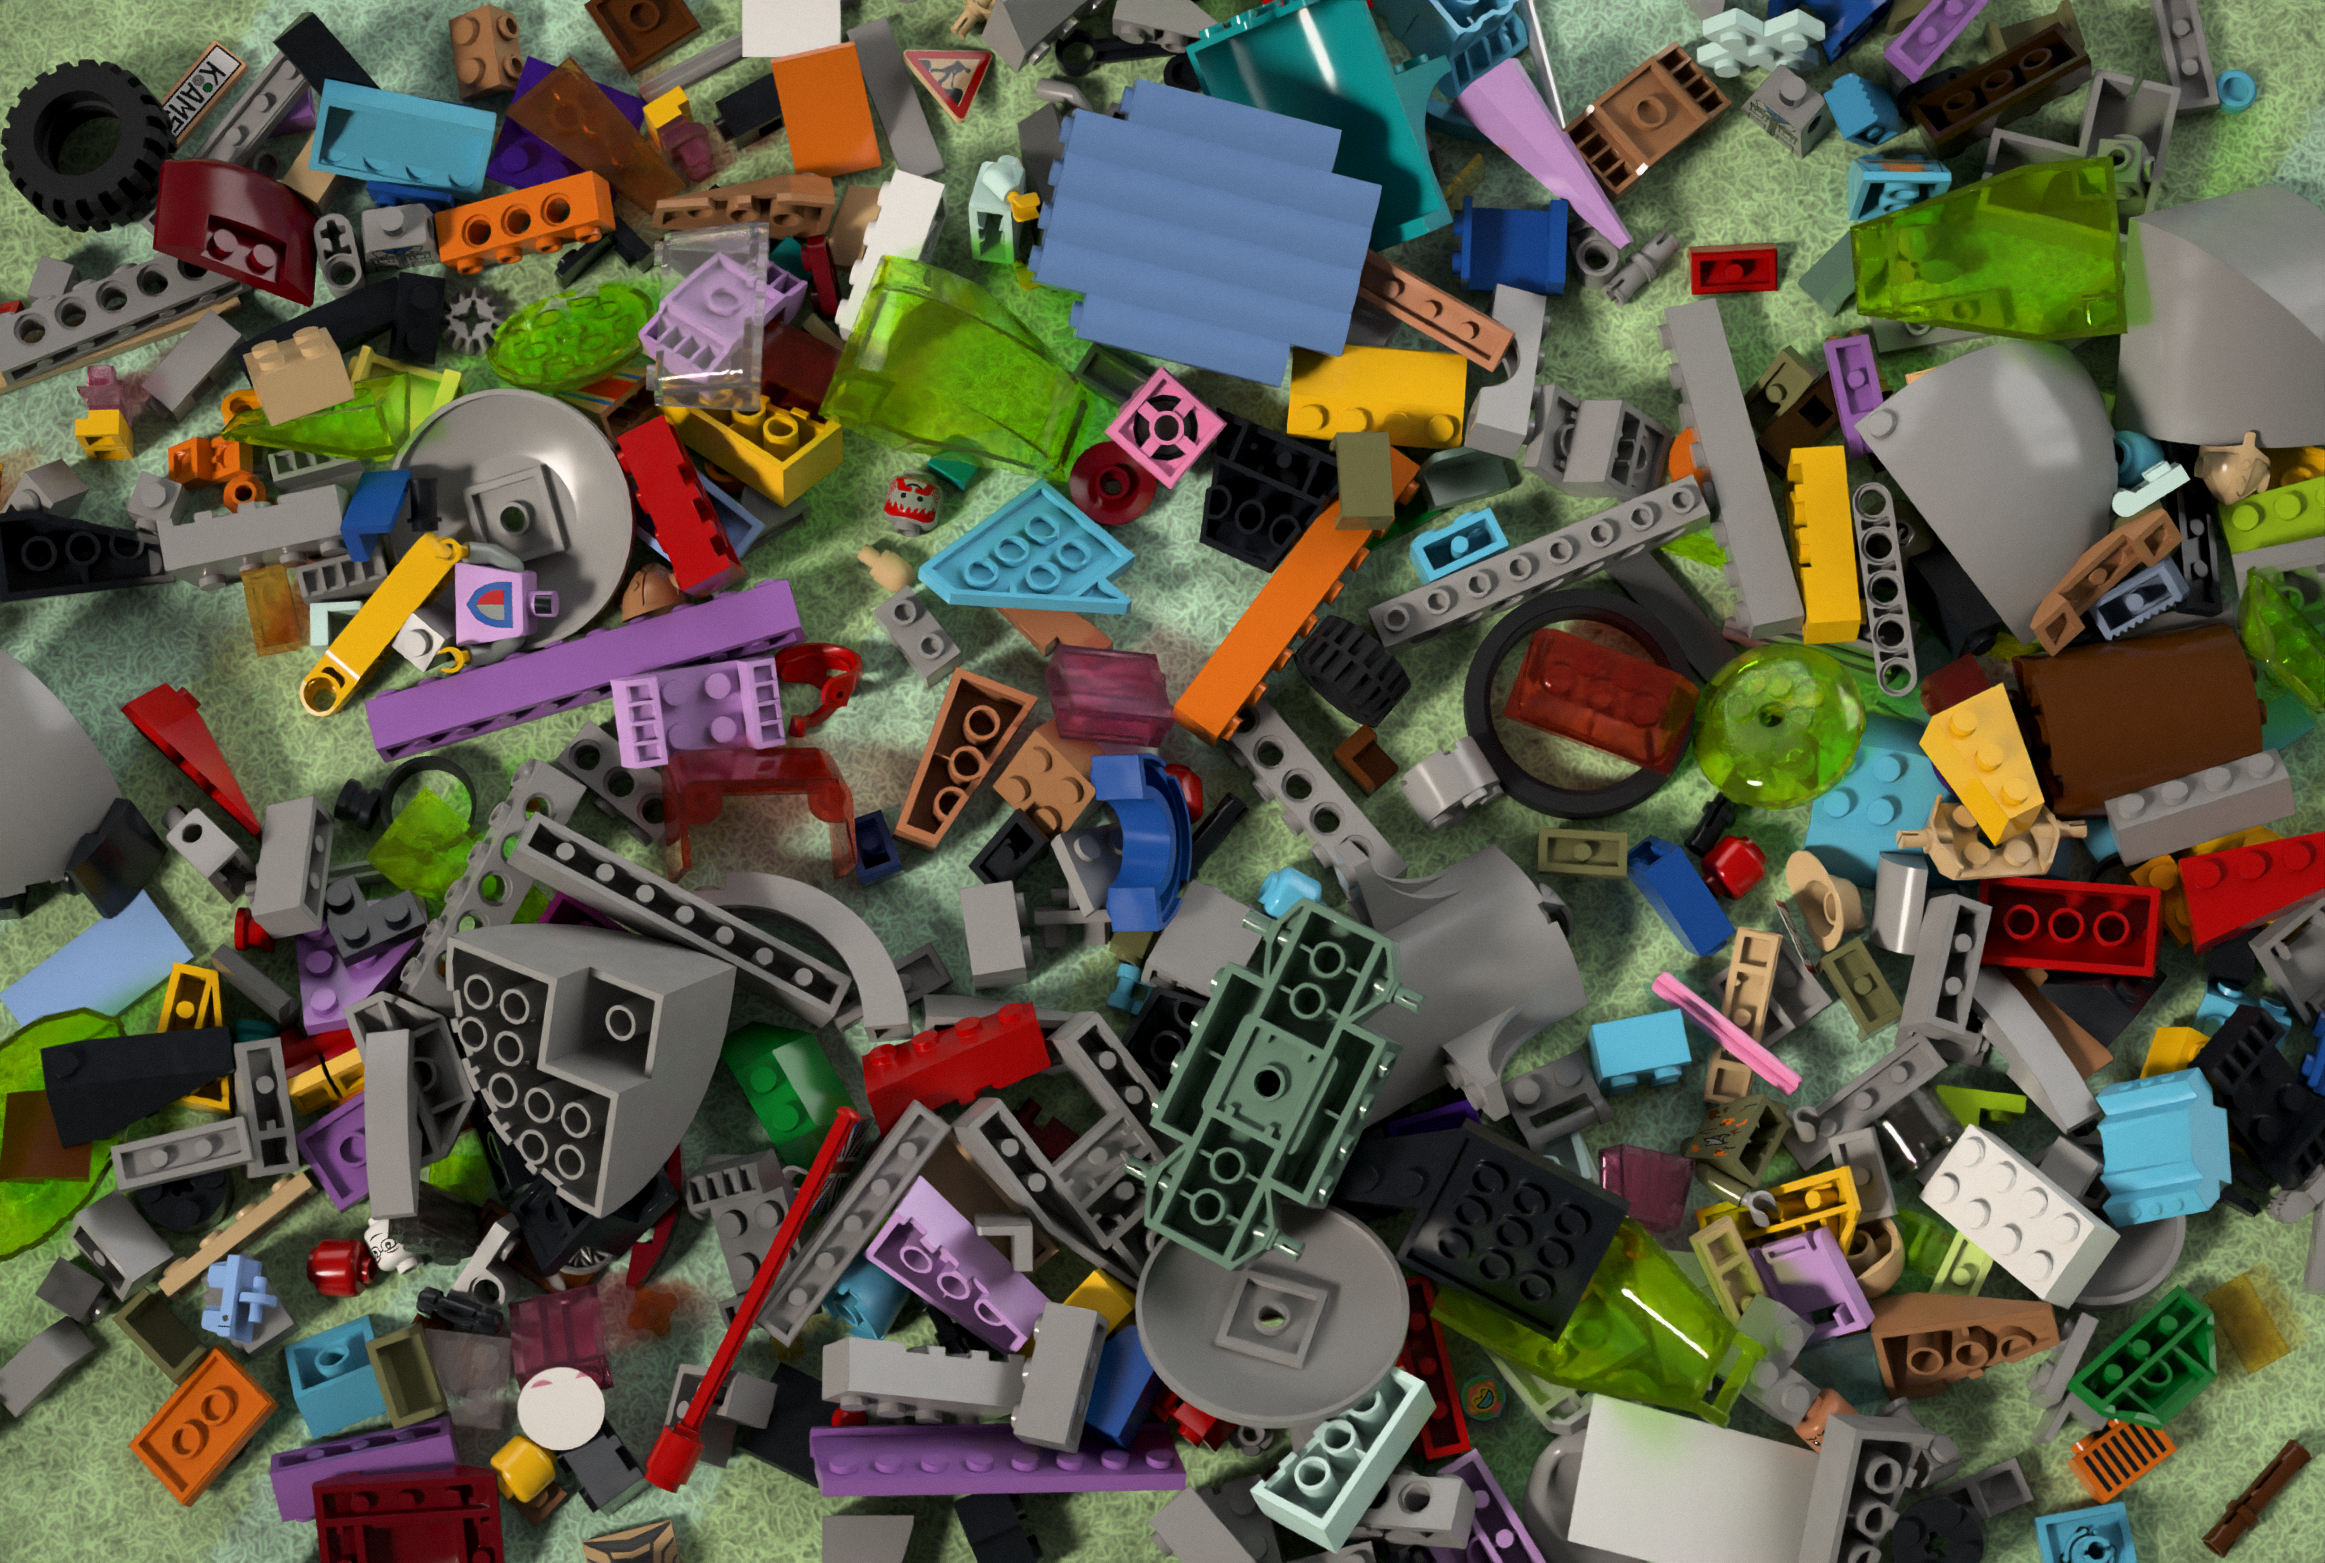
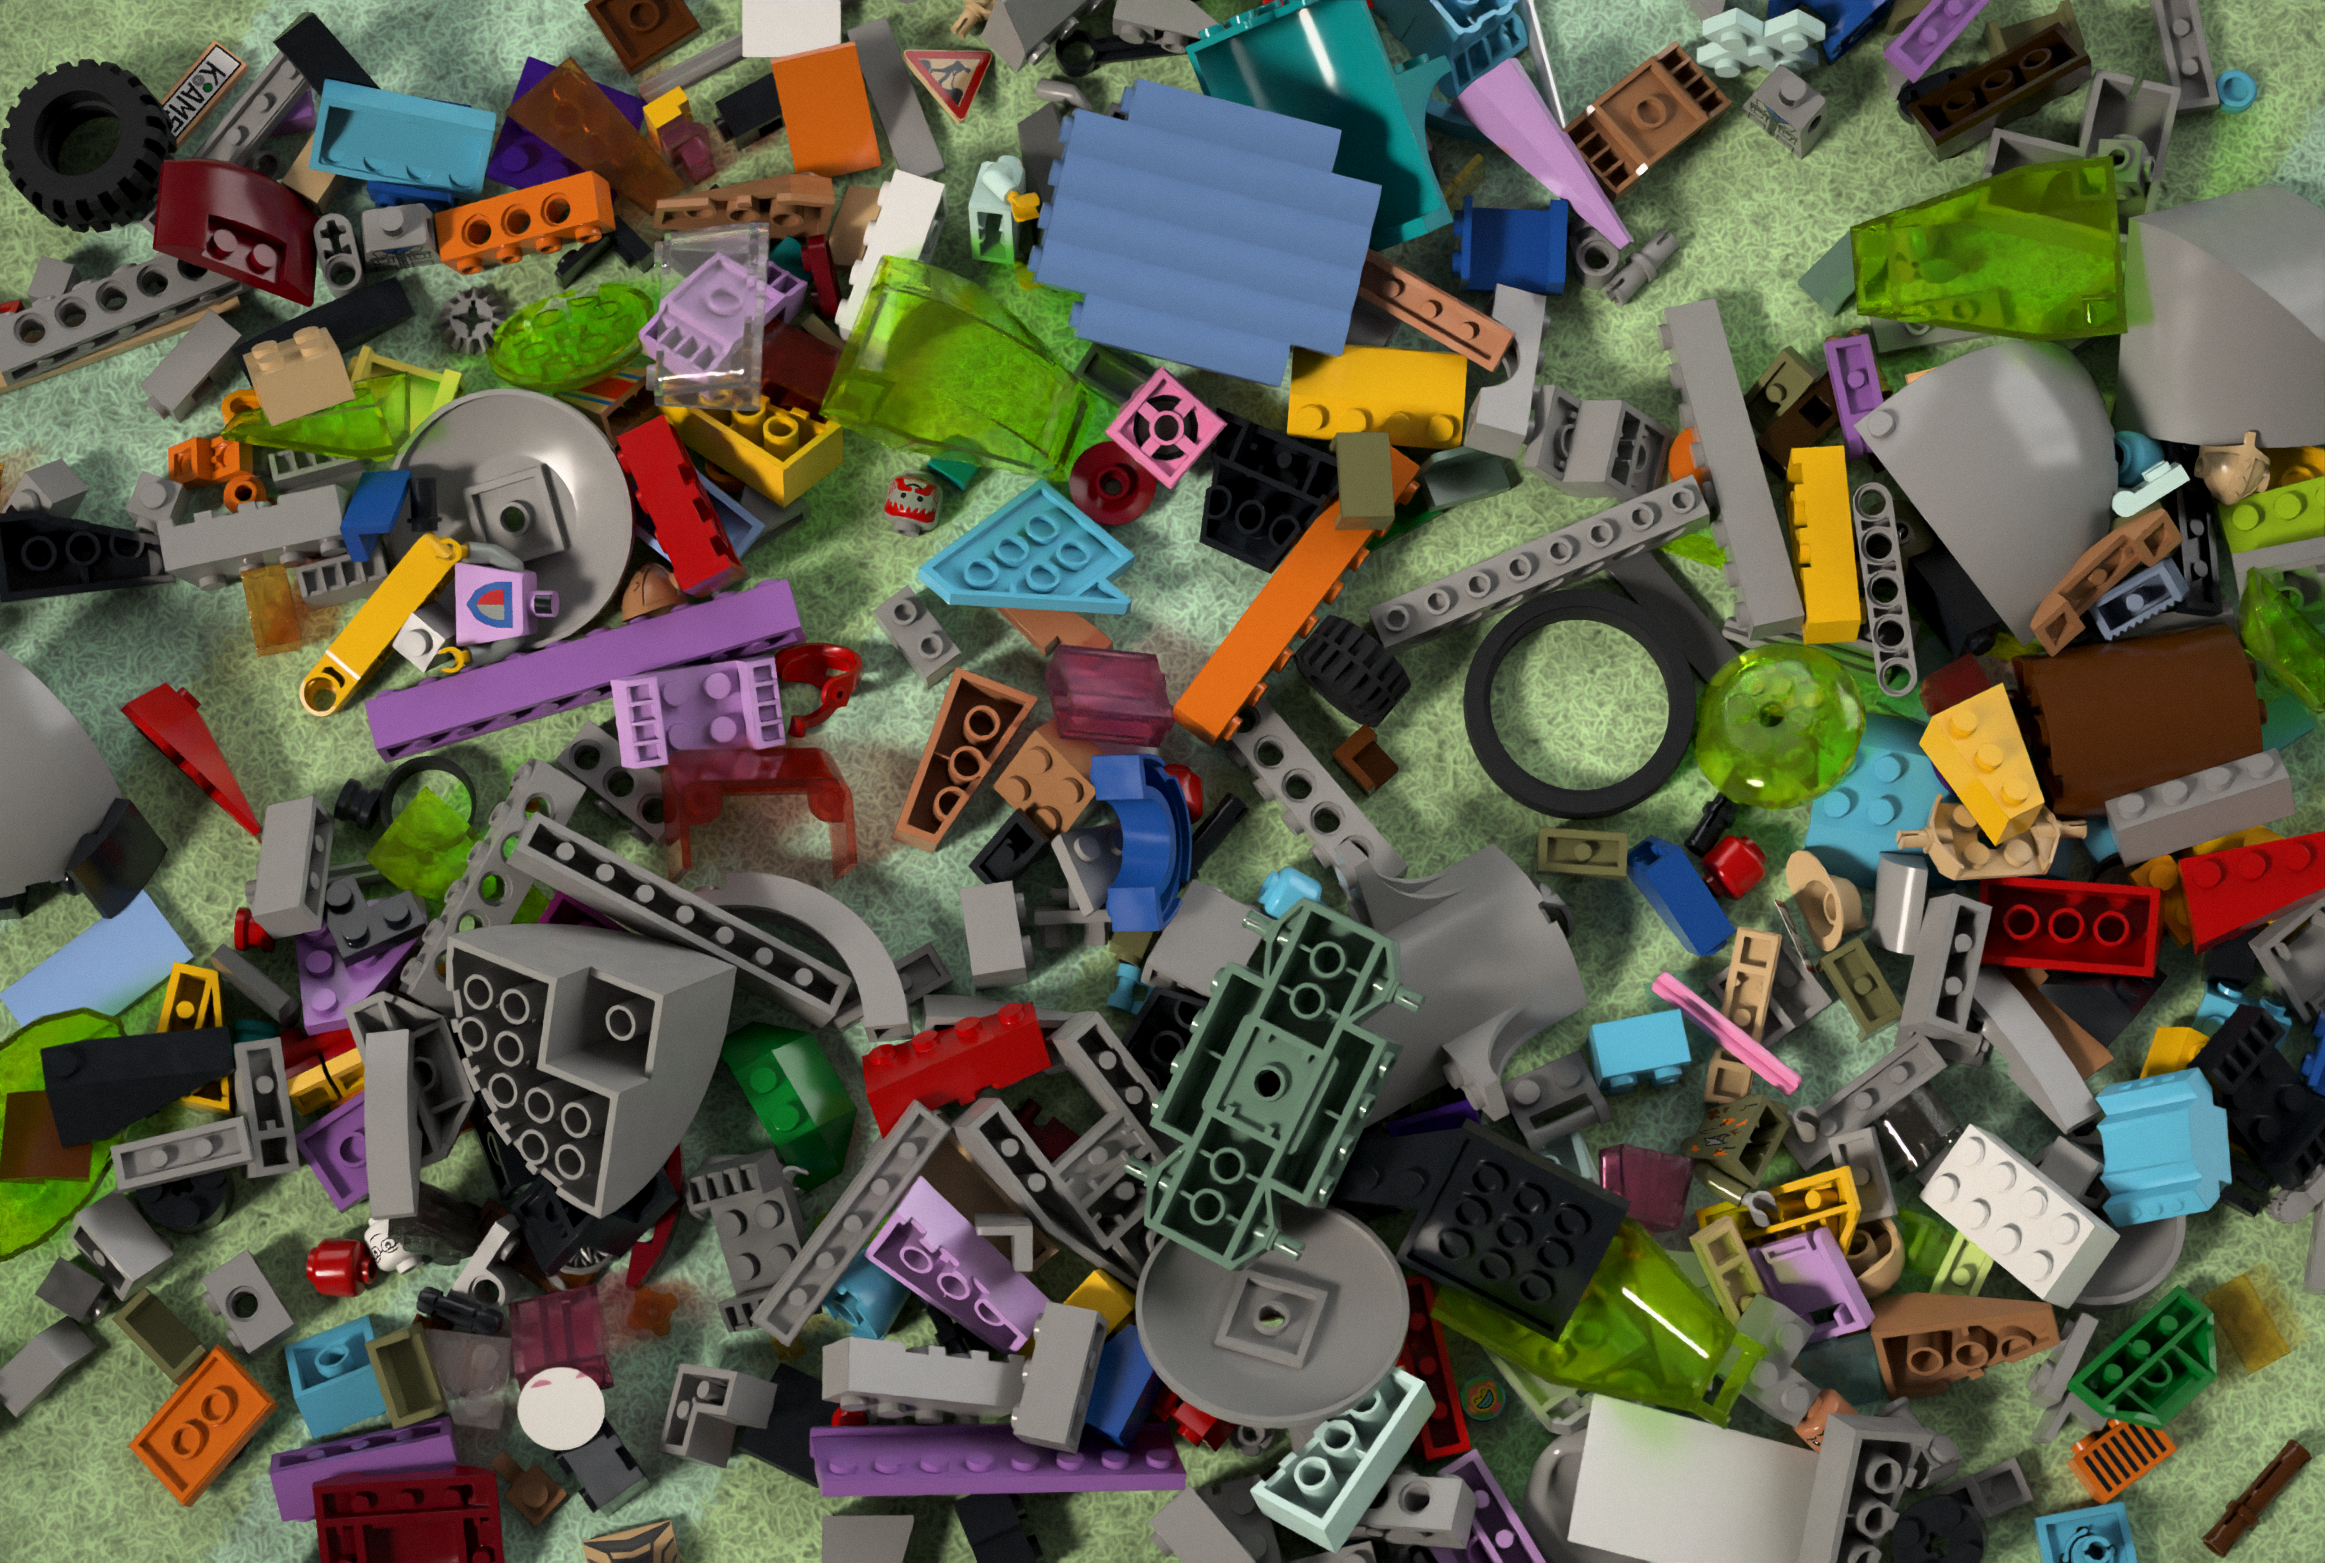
hips [75,365,134,461] -> none
tan plate [157,1171,319,1303] -> none
light grey torso [162,805,257,904] -> none
light blue hips [201,1255,278,1343] -> none
light aqua panel [310,601,364,656] -> none
black plate [388,272,446,364] -> none
clear neon green panel [427,1151,489,1202] -> none
medium nougat bracket [449,4,524,102] -> none
yellow head [490,1434,558,1502] -> none
red flag [644,1106,876,1493] -> none
dark blue slope [839,809,904,889] -> none
tan cylinder [857,543,915,593] -> none
black tile [1163,54,1202,93] -> none
light grey brick [1398,736,1504,833] -> none
medium azure brick [1409,507,1509,586] -> none
clear red windscreen [1503,628,1700,777] -> none
red slope [1688,243,1778,295] -> none
dark azure brick [1823,73,1906,149] -> none
medium azure slope [1848,154,1951,222] -> none
lime slope [1931,1085,2027,1137] -> none

